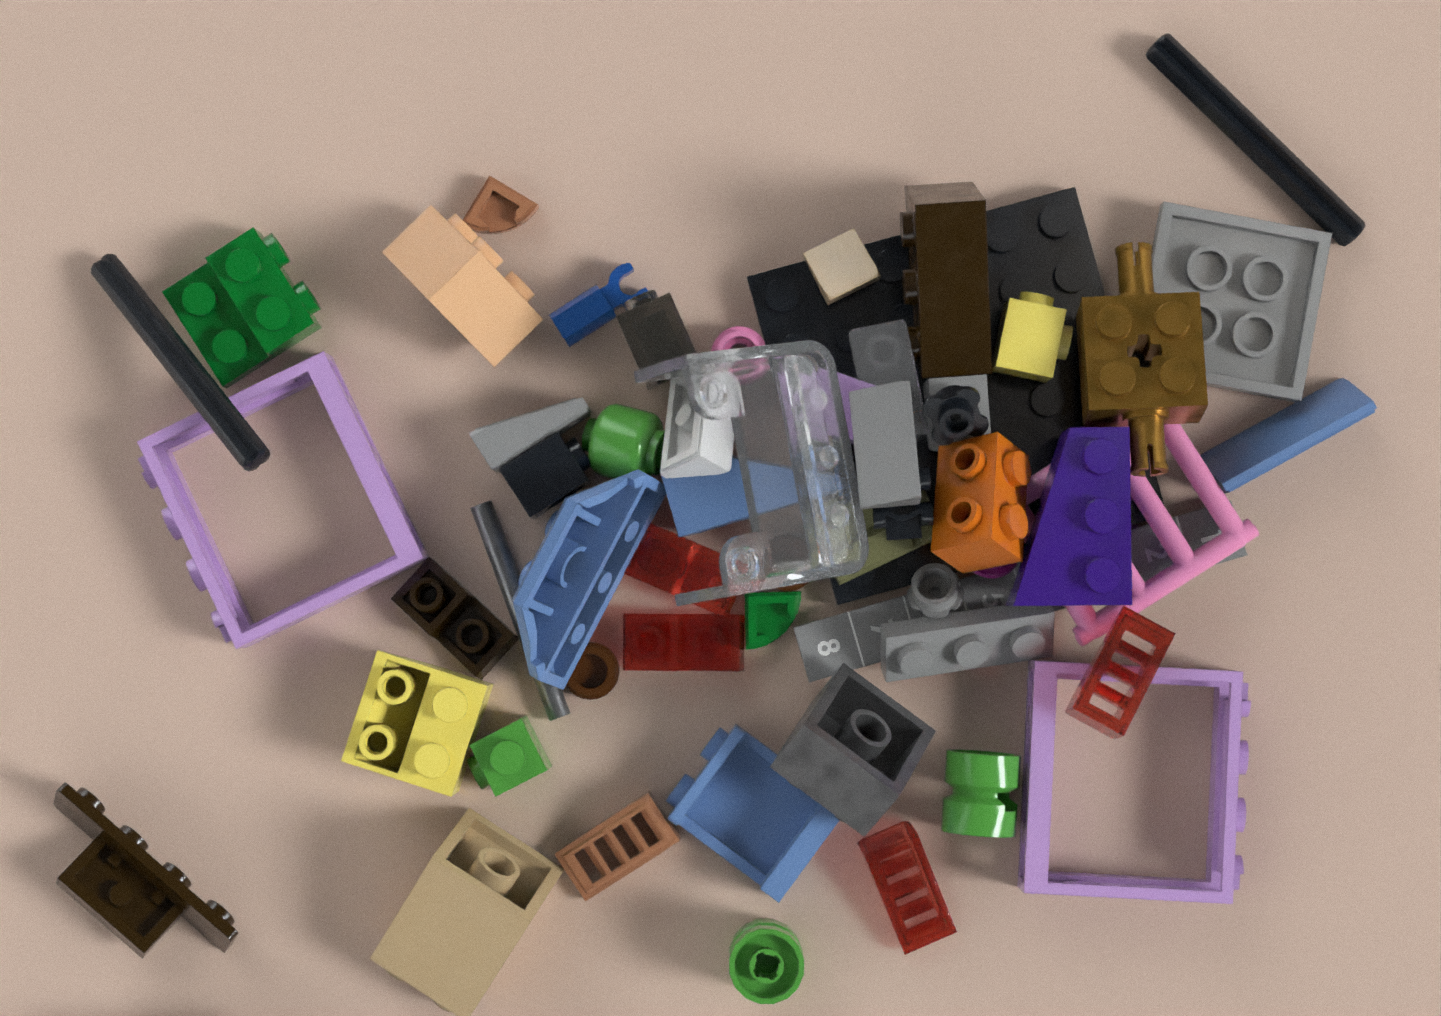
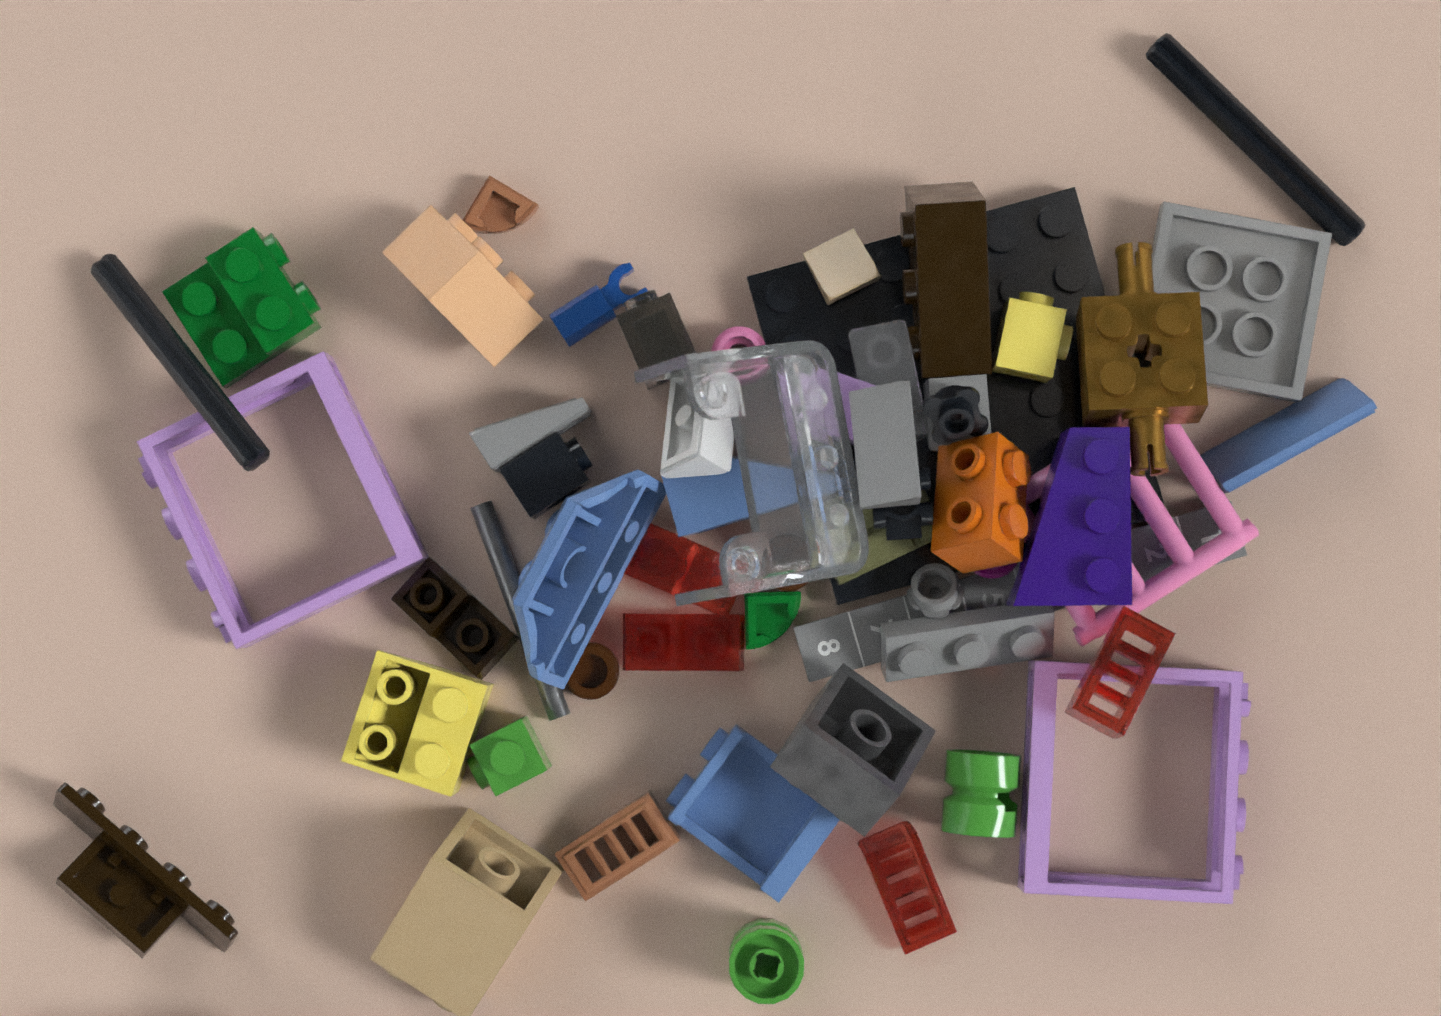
bright green head [582,404,665,479] -> none

